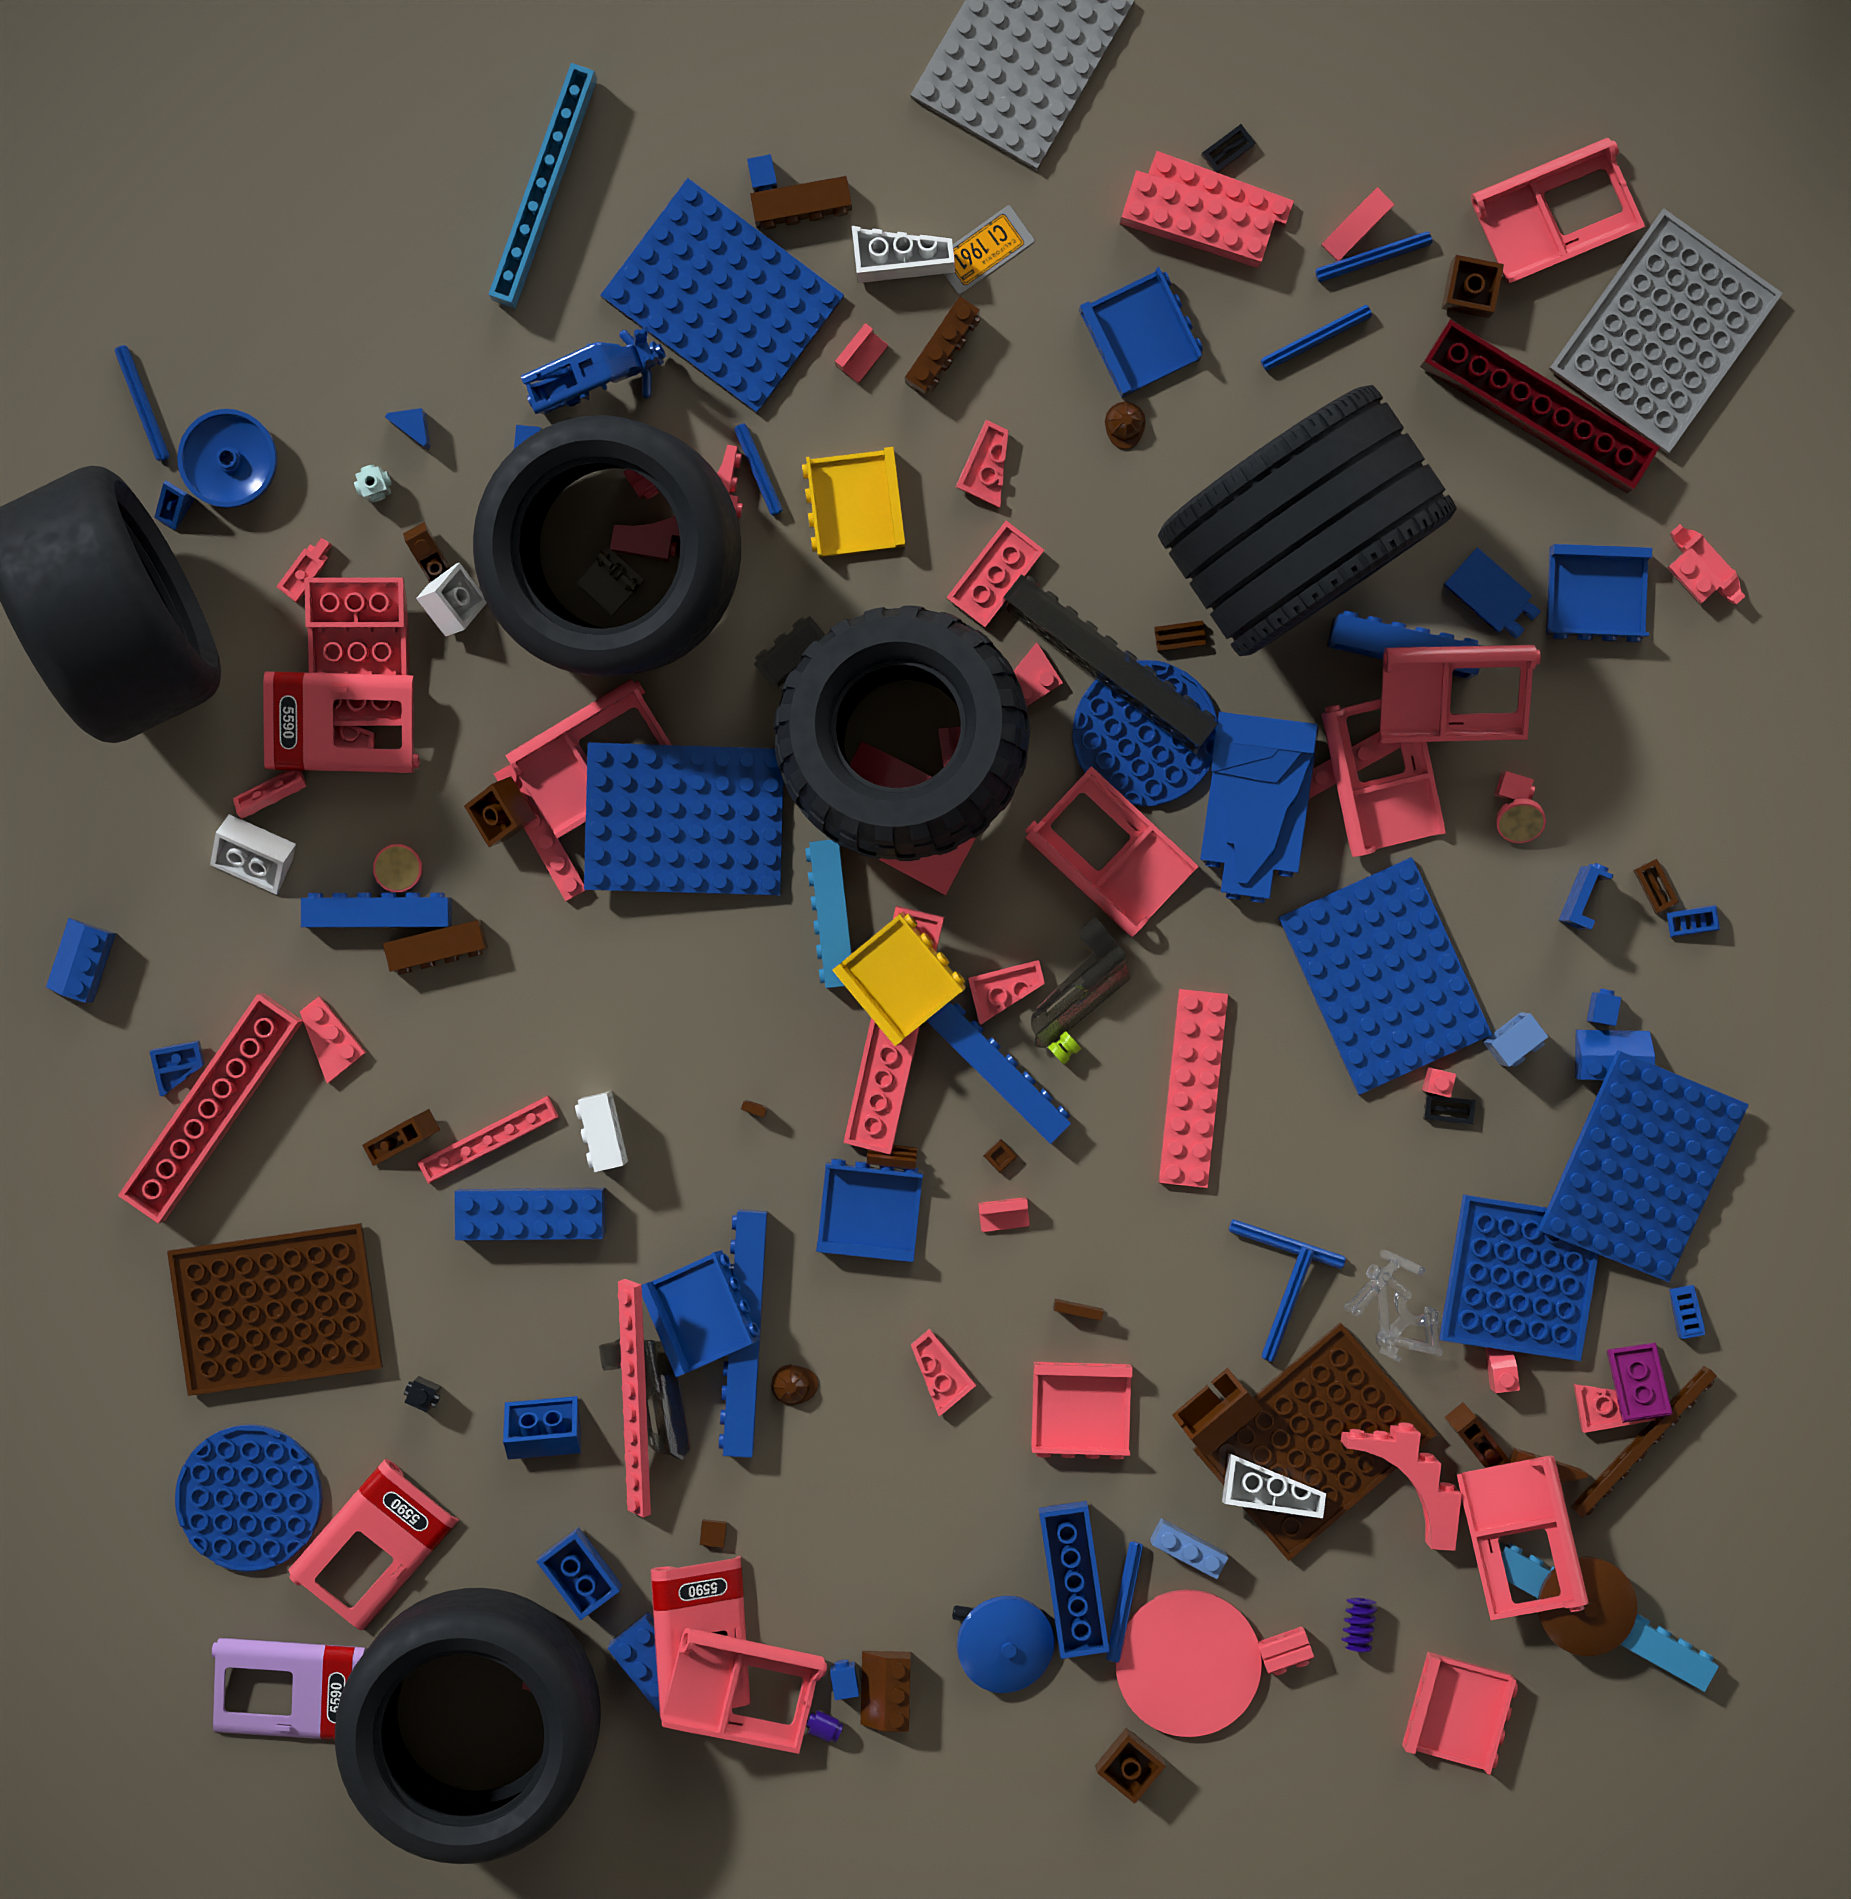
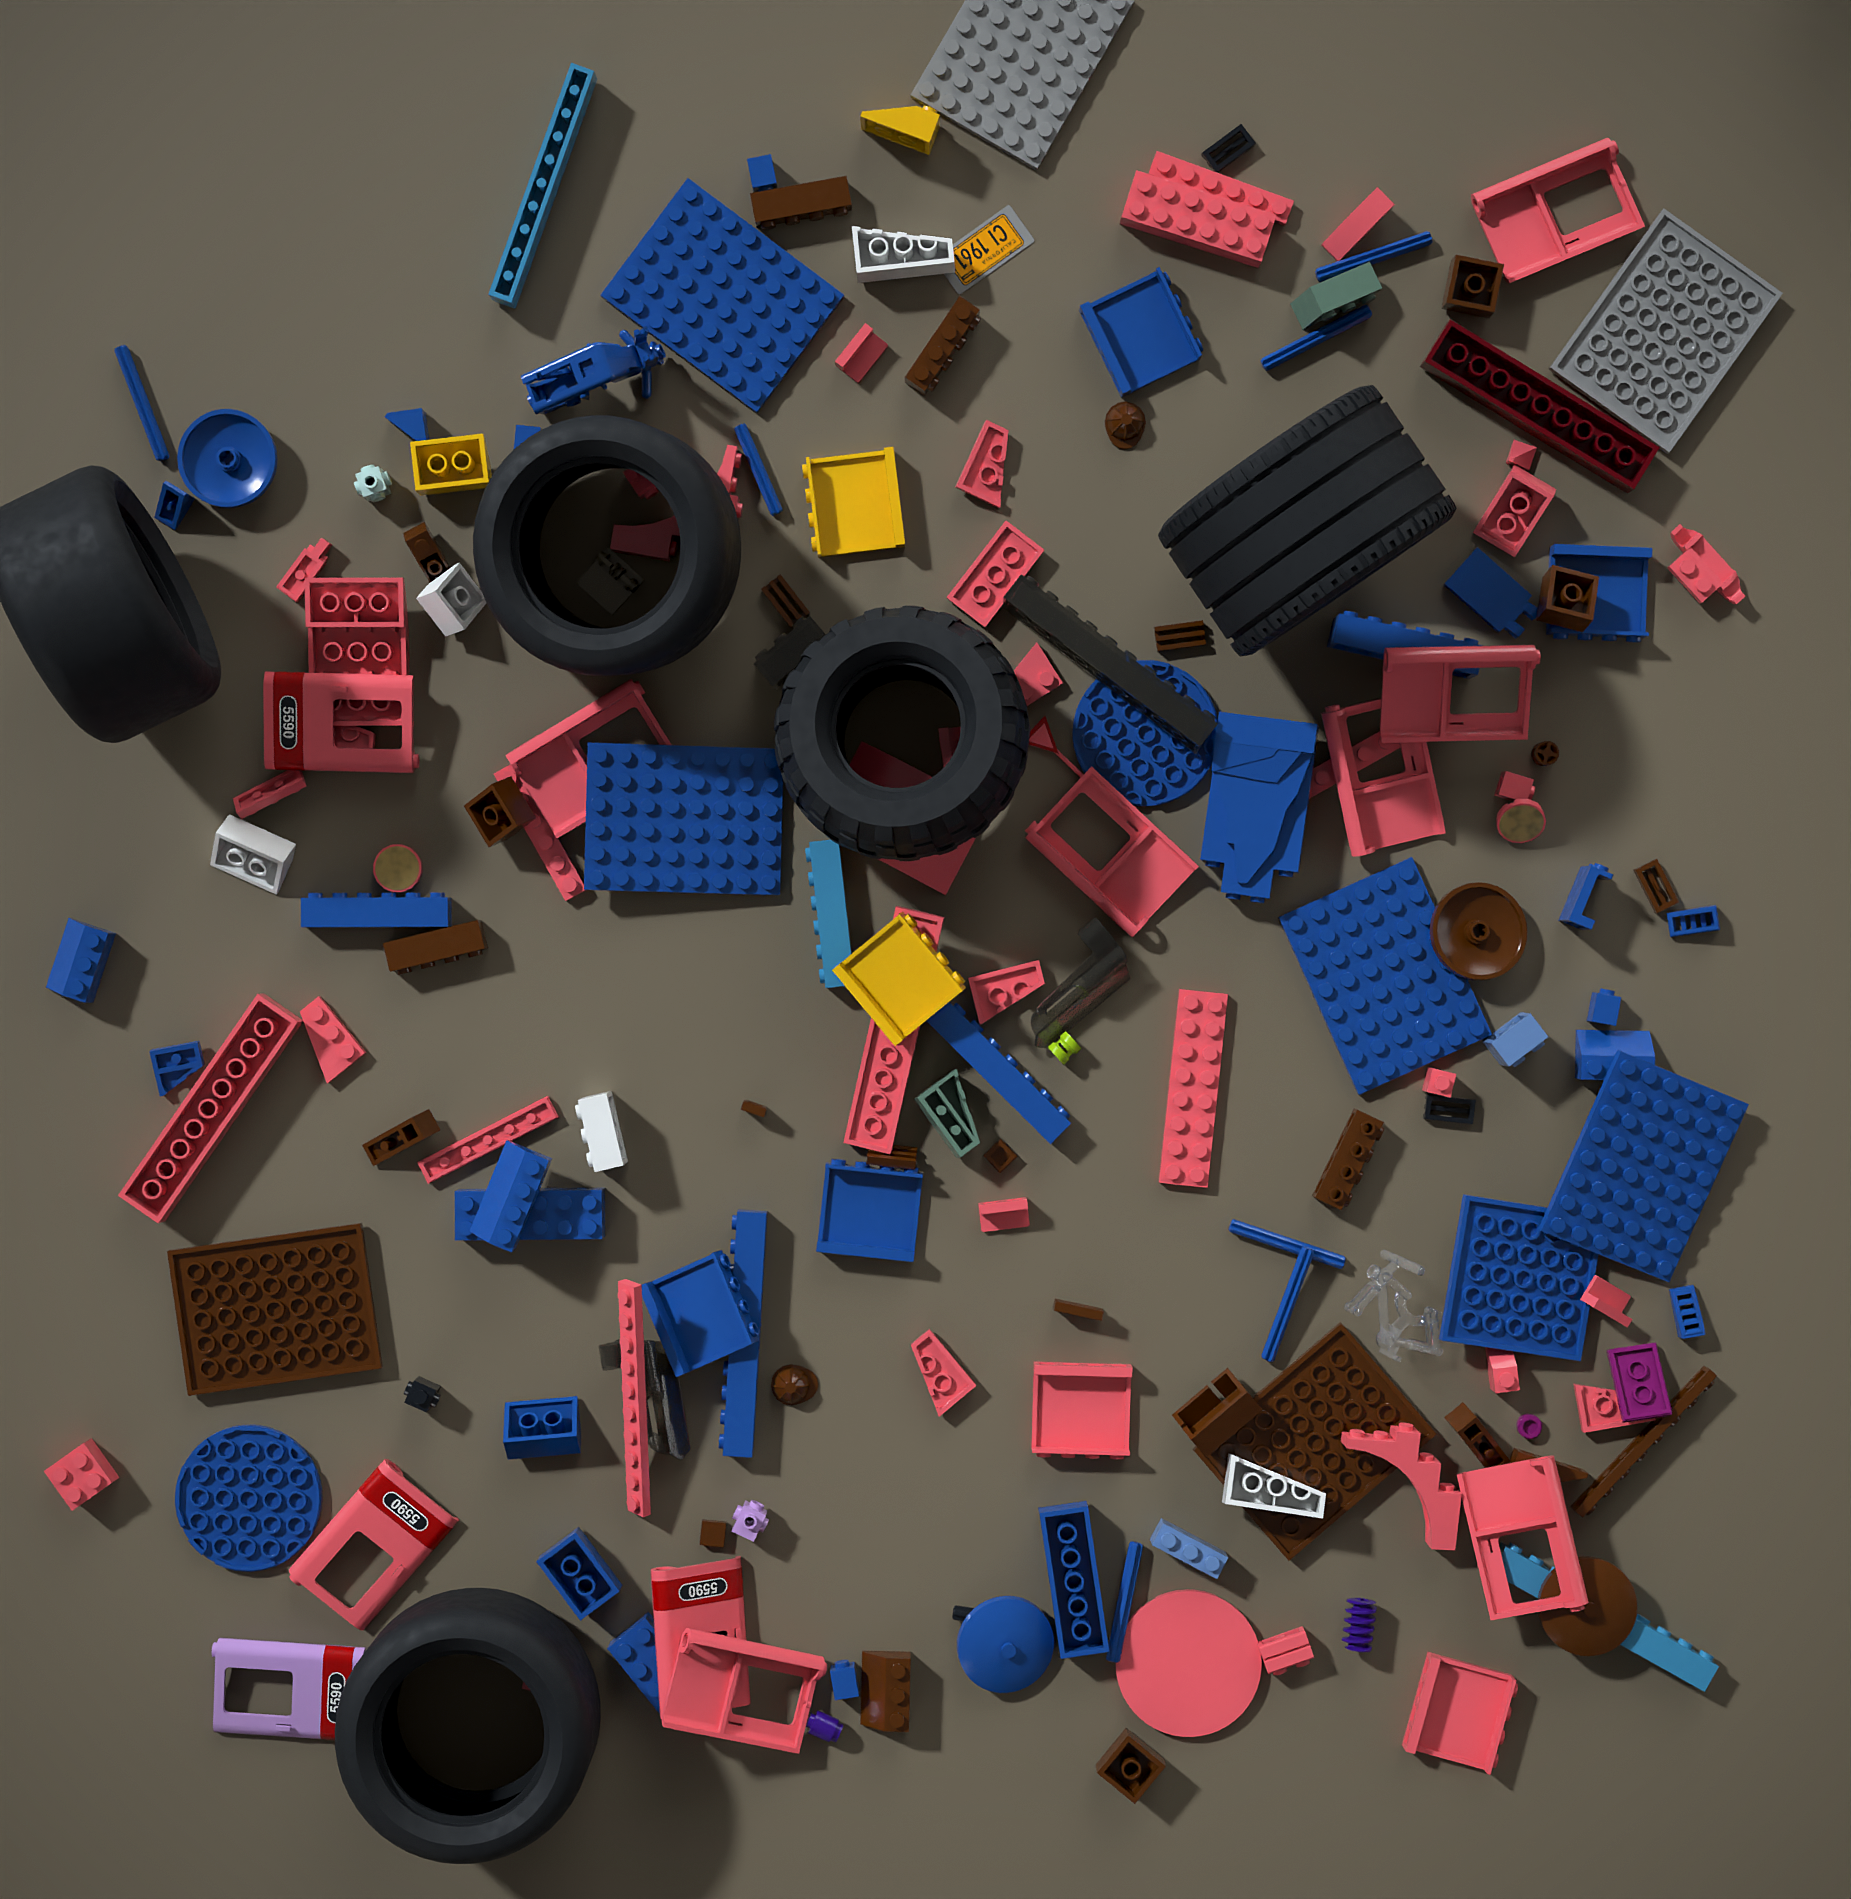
none -> coral brick [44,1438,120,1511]
none -> yellow slope [410,434,492,496]
none -> blue slope [470,1140,553,1252]
none -> lavender brick [732,1500,769,1542]
none -> reddish brown tile [761,574,811,628]
none -> yellow slope [860,106,940,155]
none -> sand green wedge [914,1069,980,1158]
none -> coral piece [1029,716,1084,778]
none -> sand green wedge [1290,262,1382,330]
none -> reddish brown brick [1312,1108,1384,1210]
none -> reddish brown dish [1430,882,1527,981]
none -> coral slope [1473,464,1556,557]
none -> coral slope [1506,440,1537,471]
none -> magenta tile [1516,1414,1542,1439]
none -> reddish brown wheel [1531,741,1559,766]
none -> reddish brown brick [1536,565,1599,632]
none -> coral panel [1580,1275,1632,1328]

